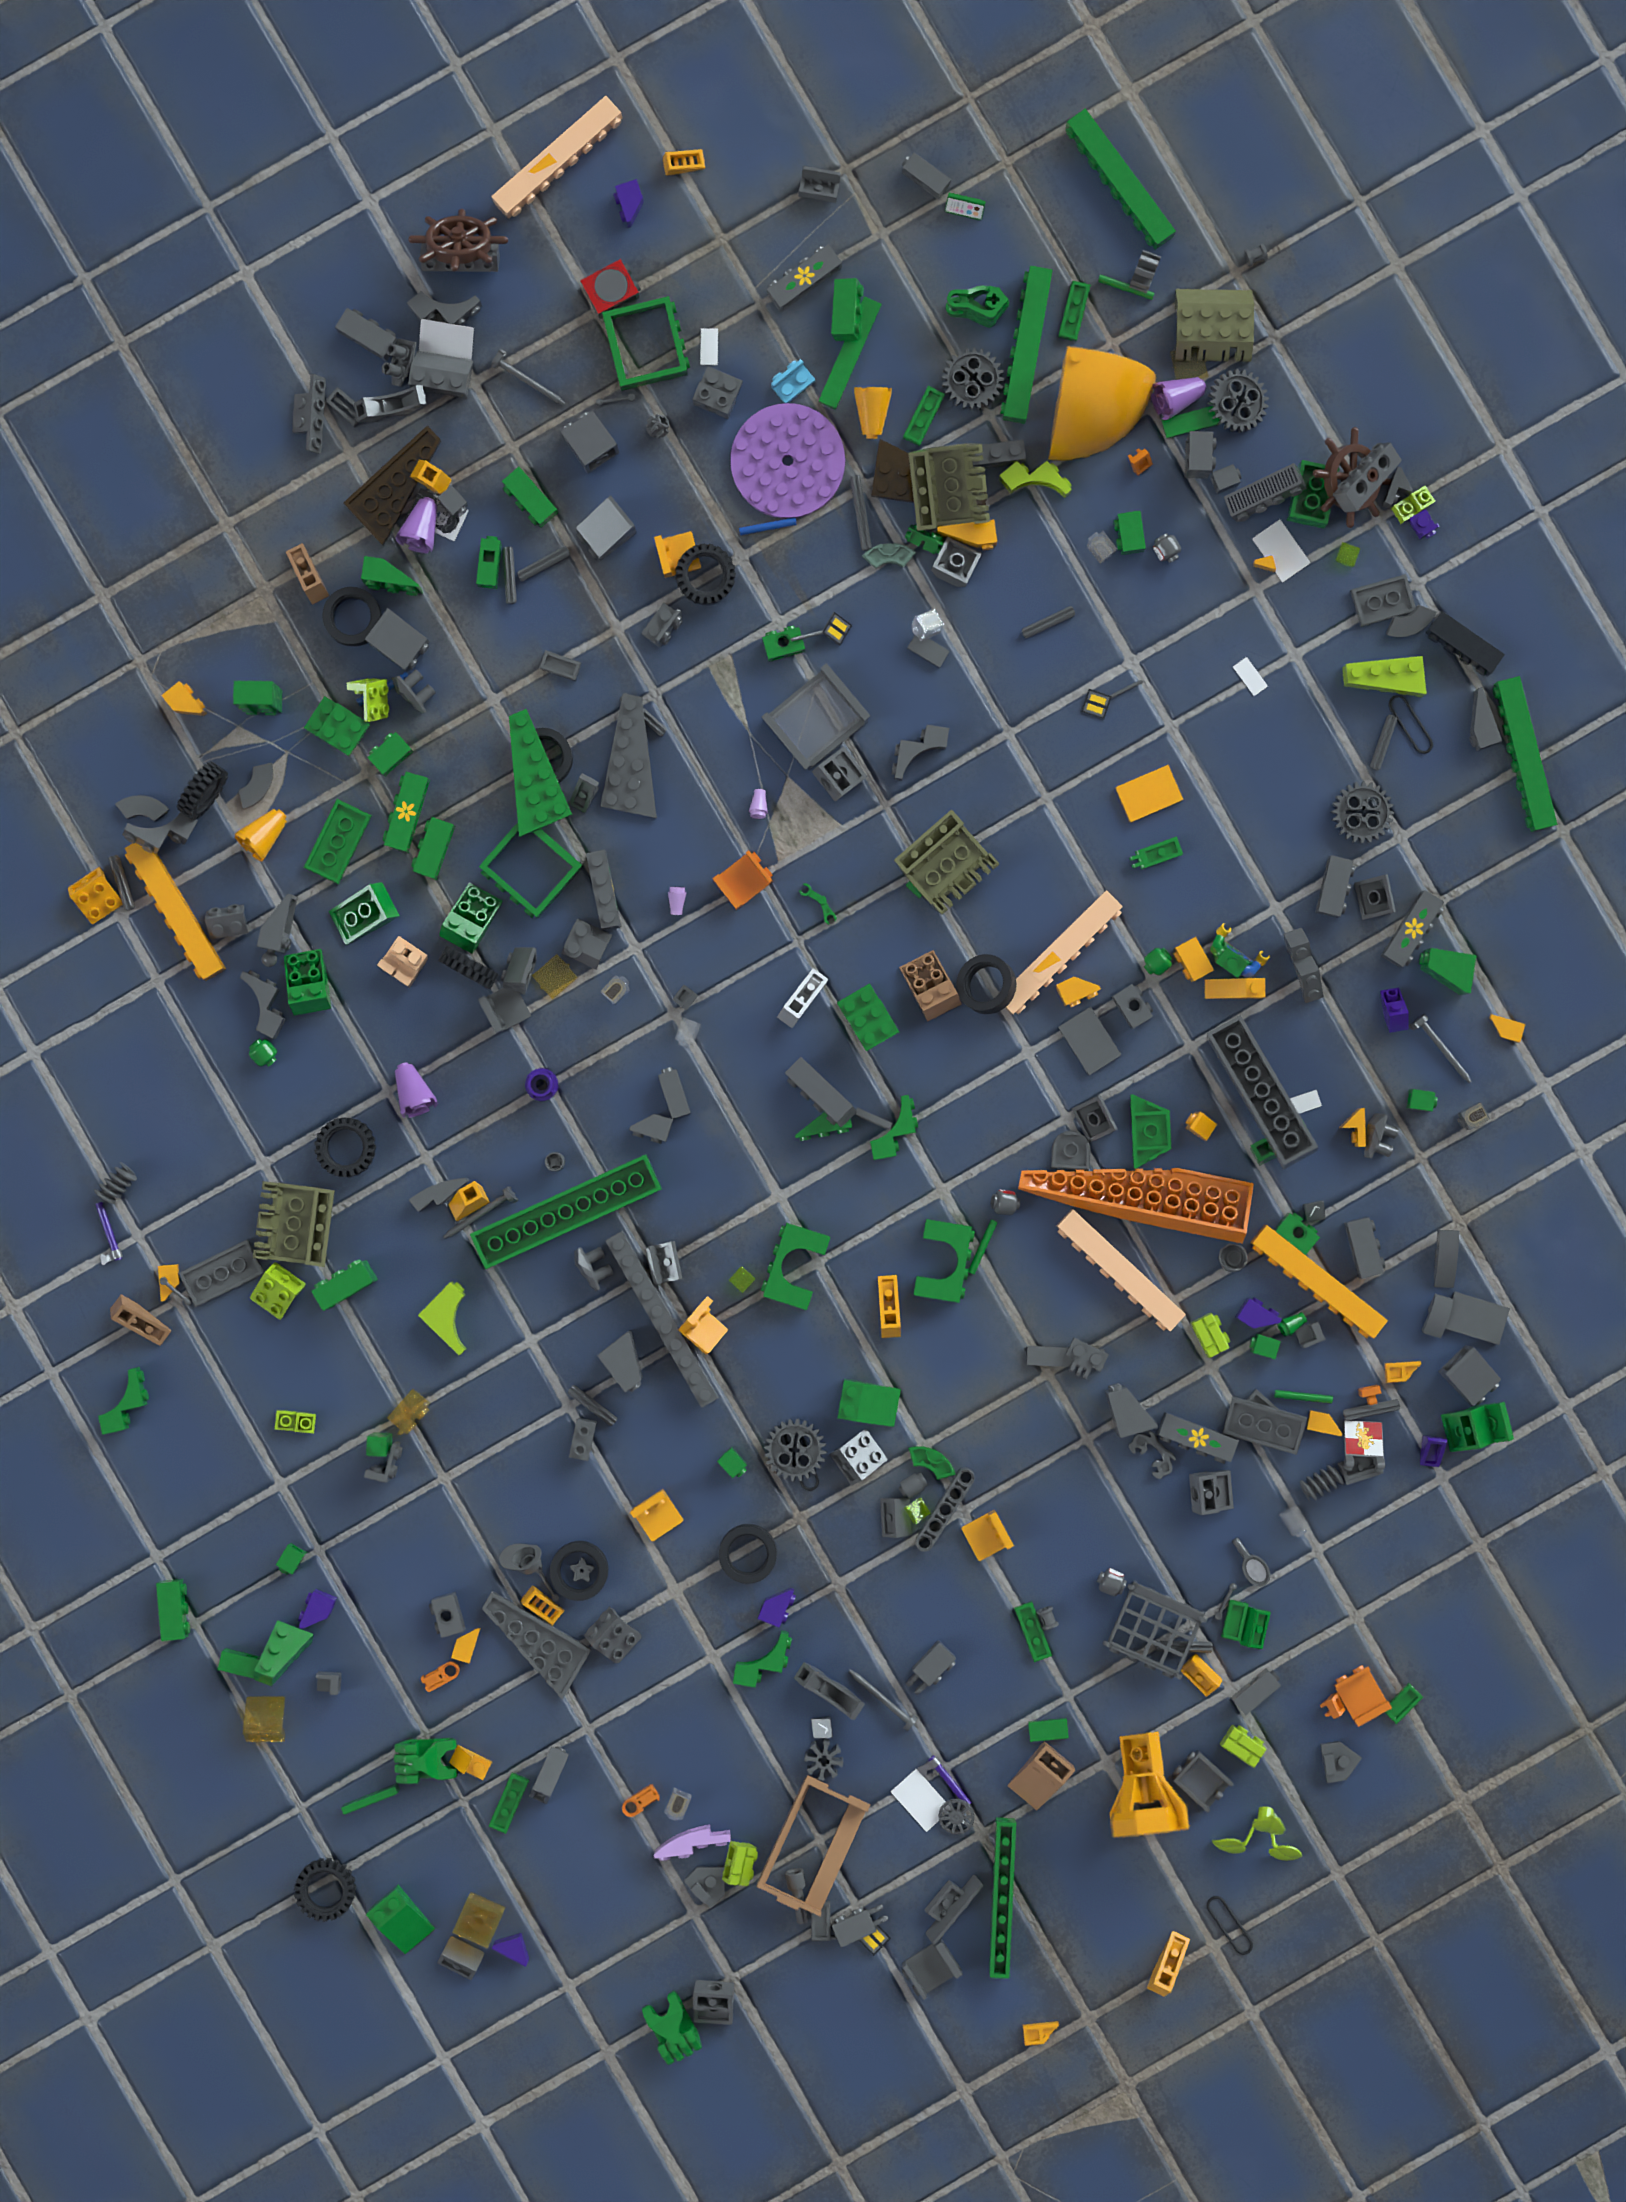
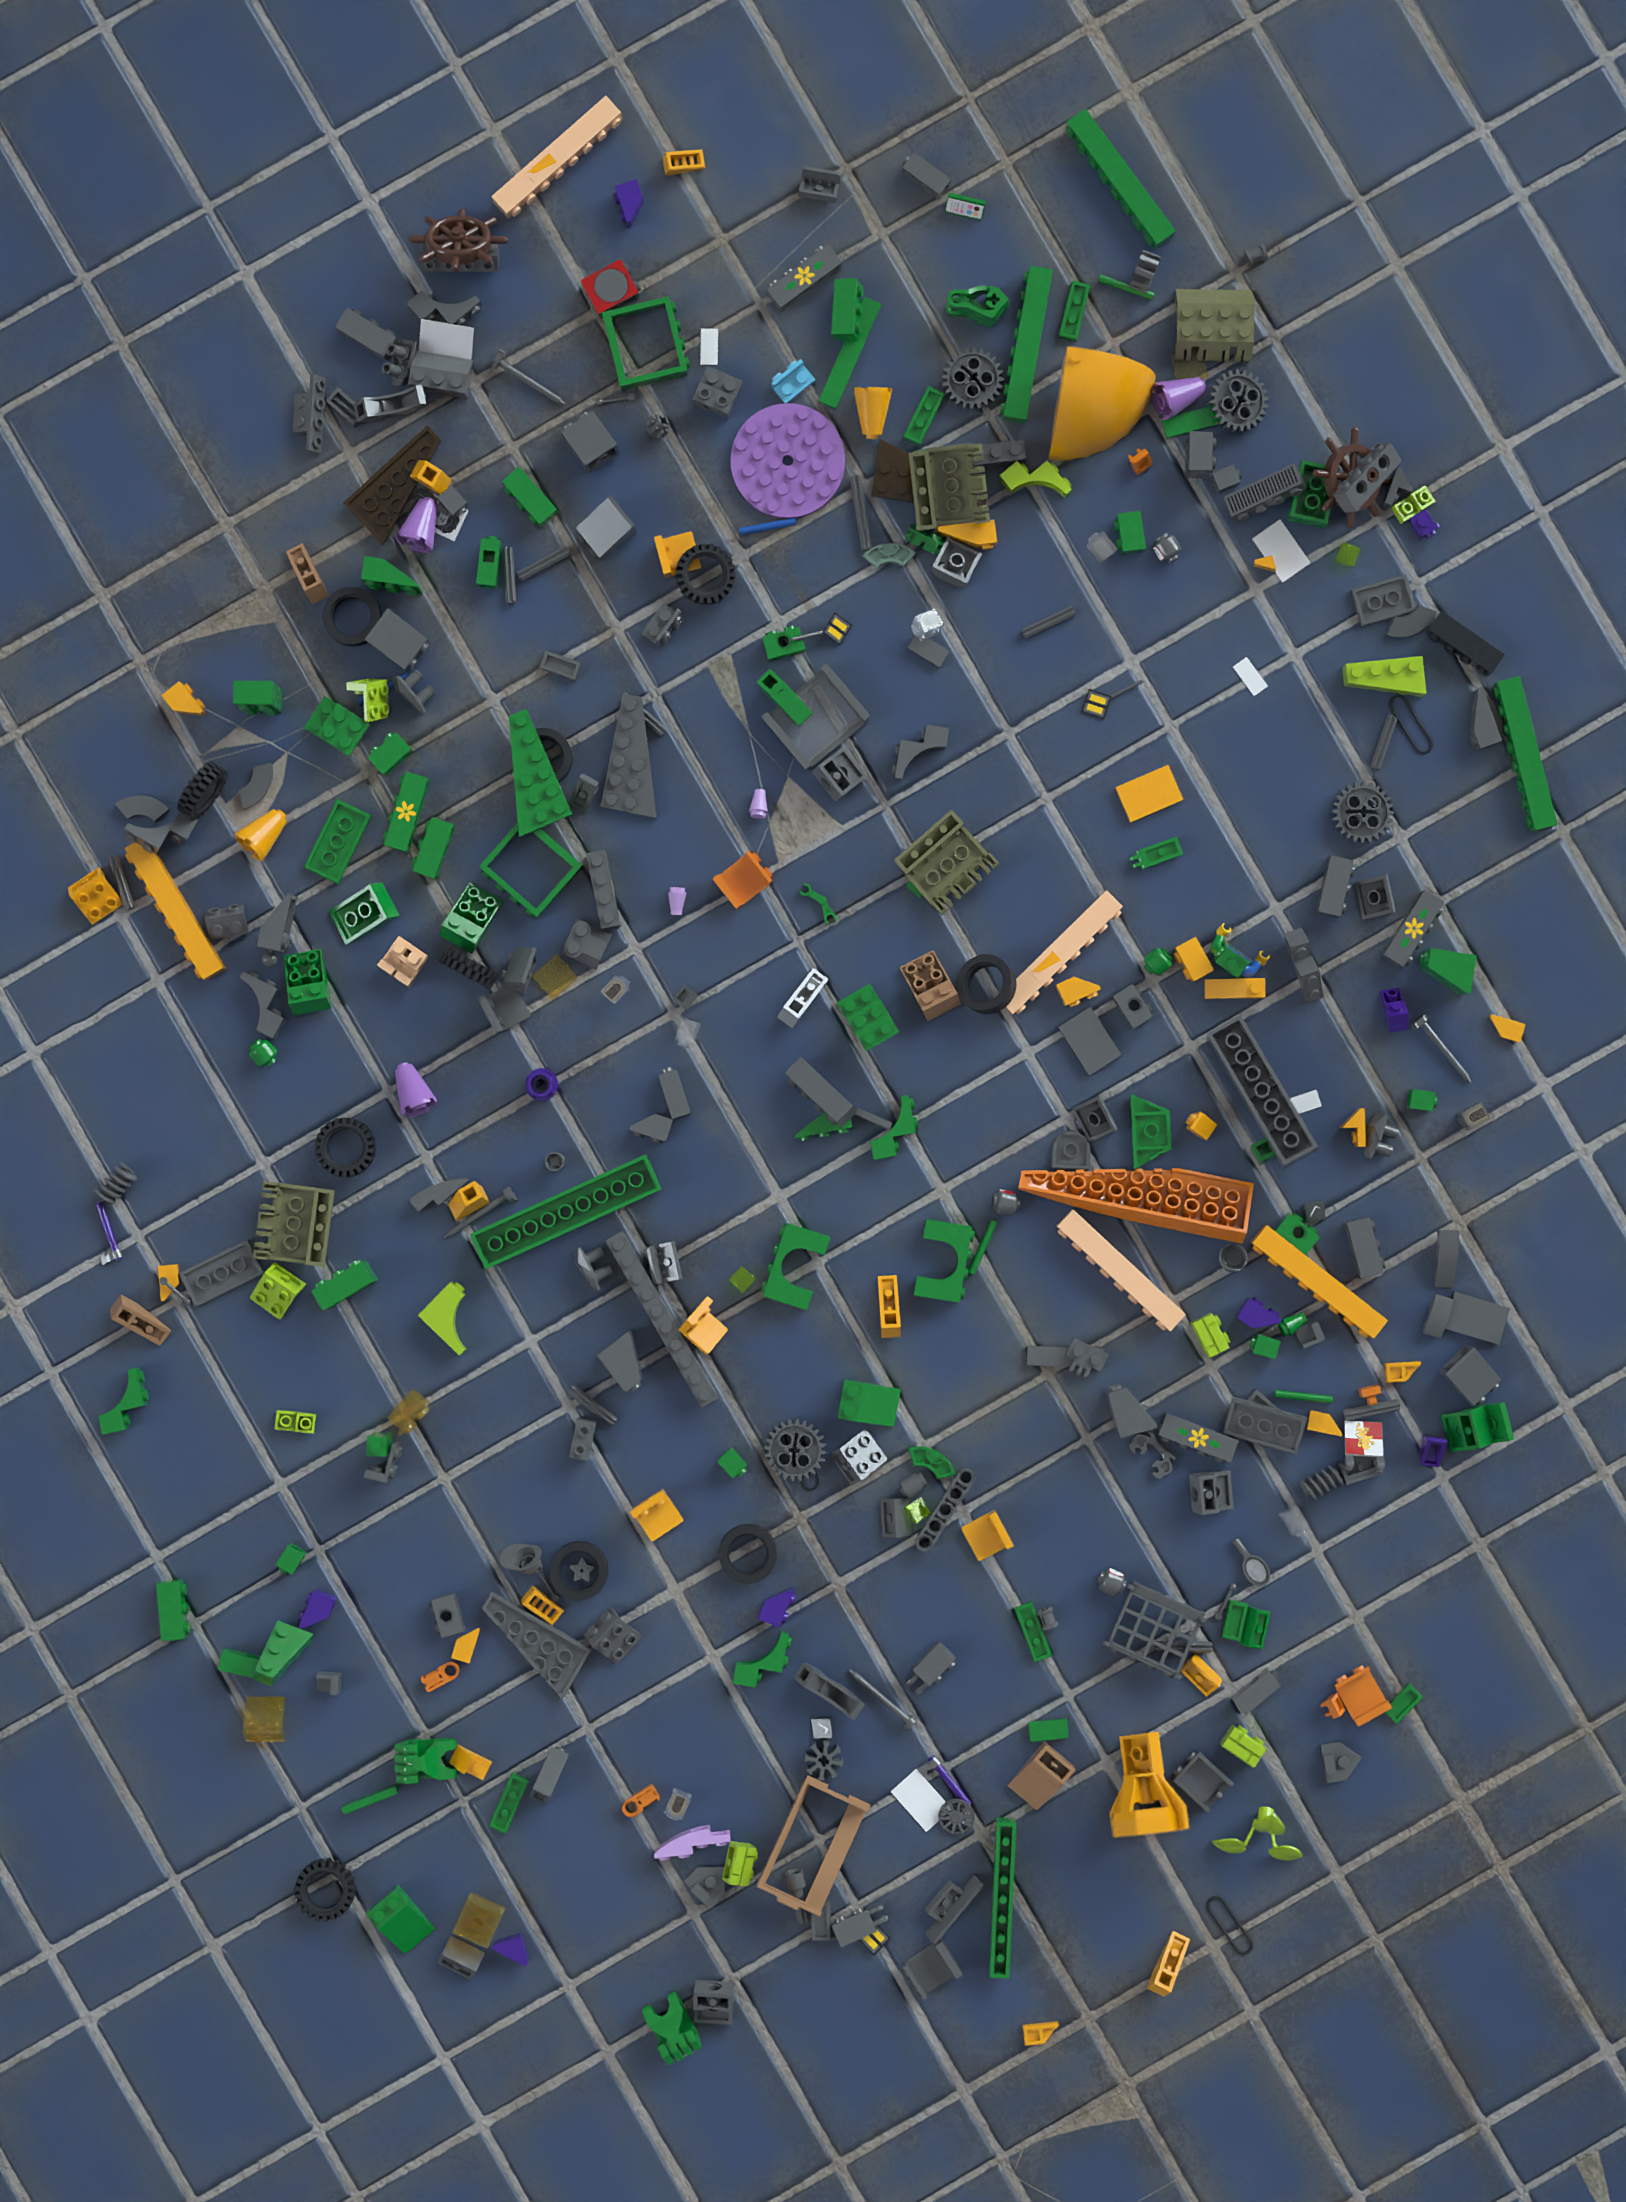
none -> green slope [756,669,813,727]

